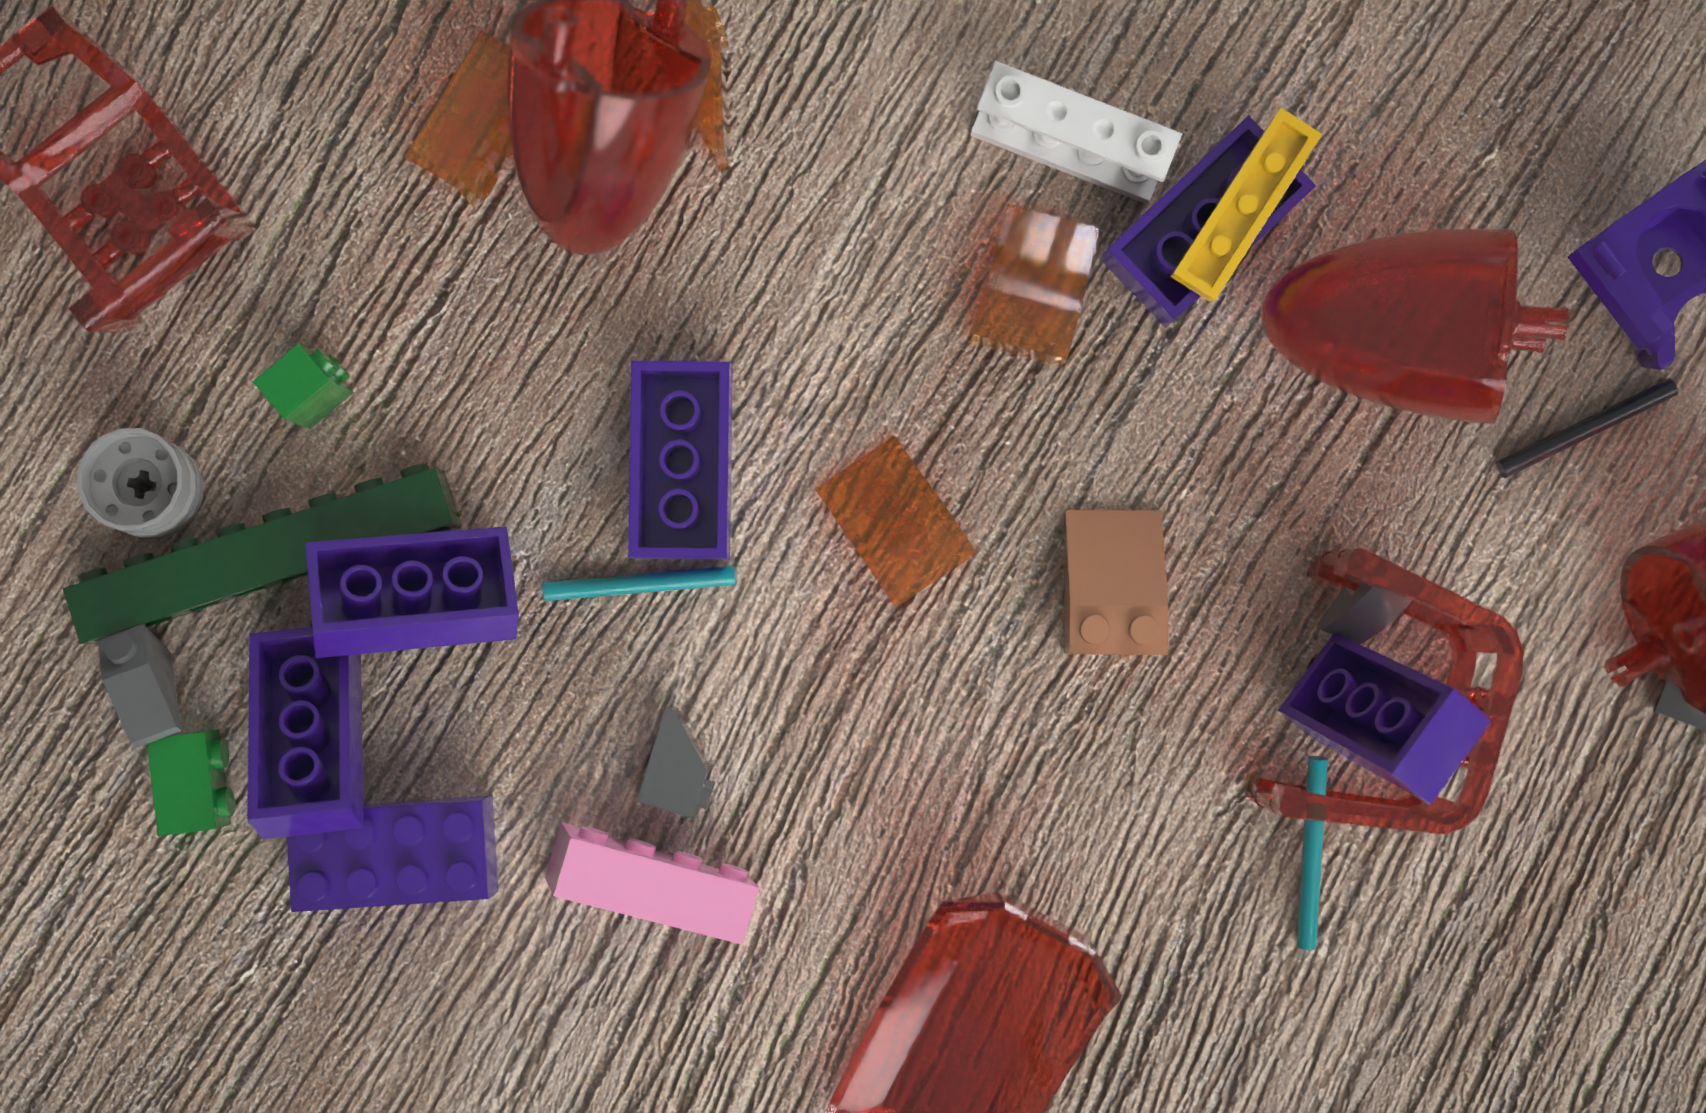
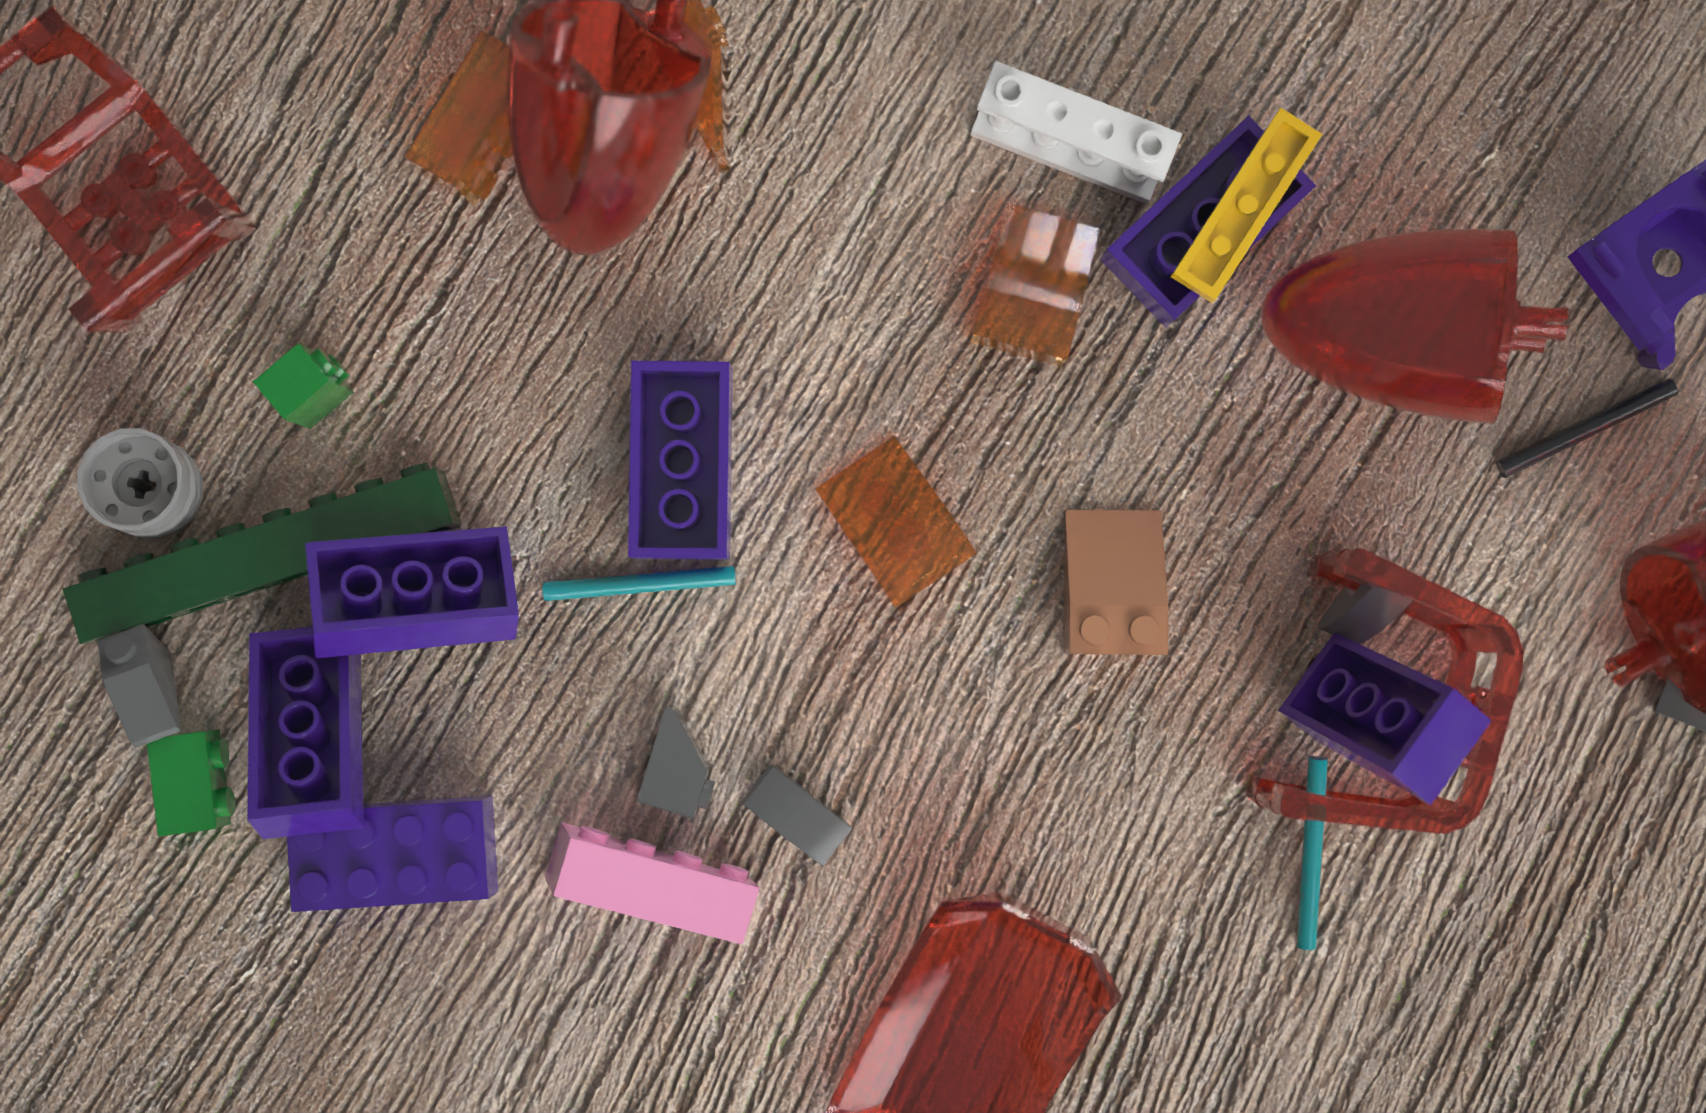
none -> dark grey slope [741,764,852,866]

